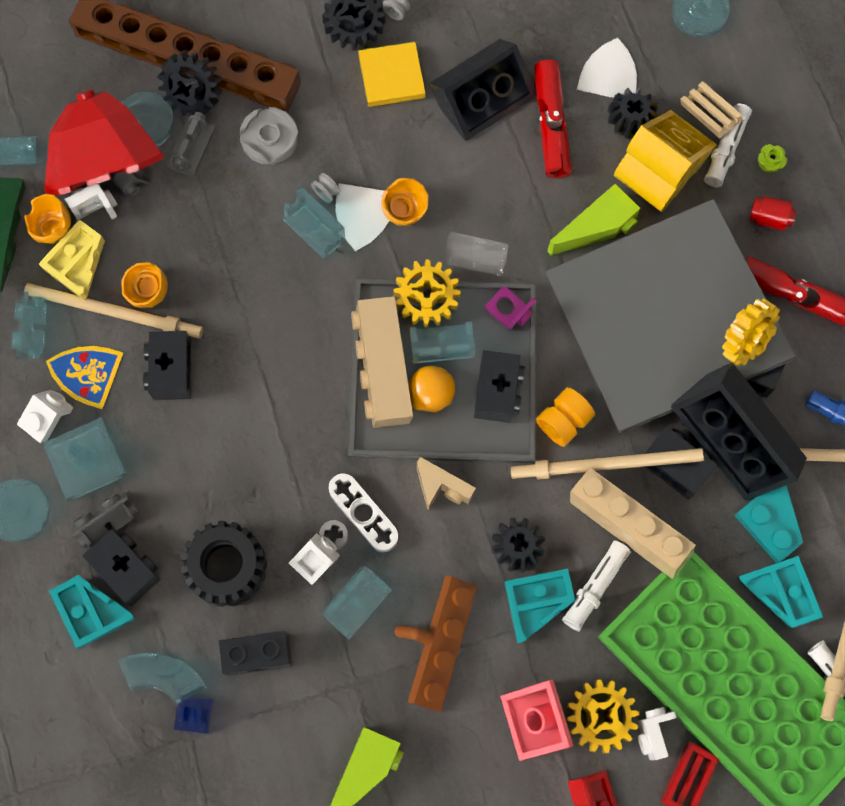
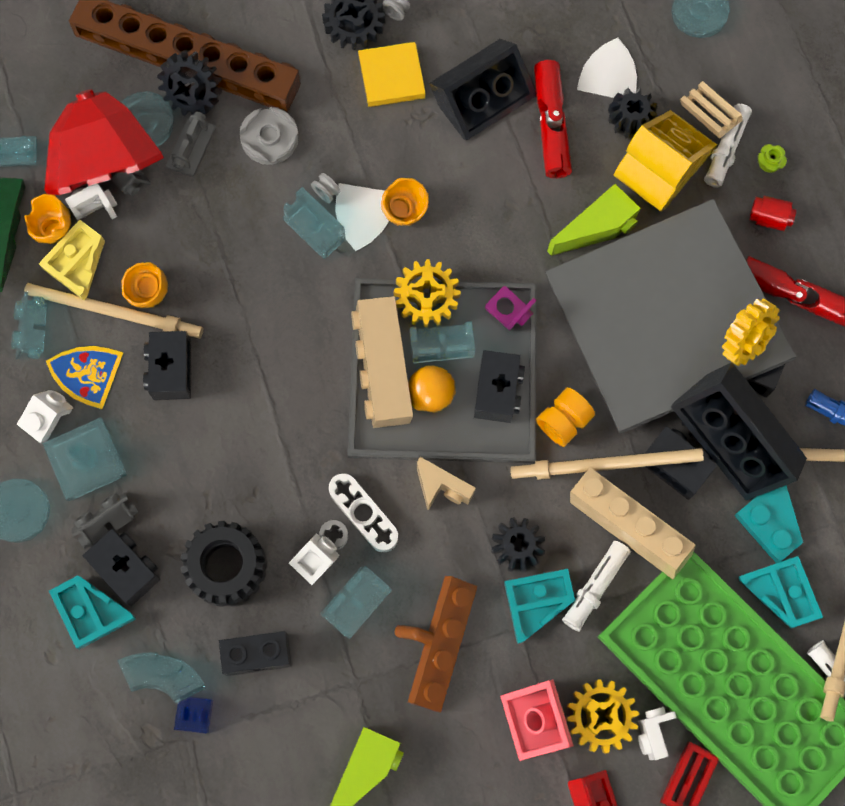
clear slope [444,232,509,276] -> none

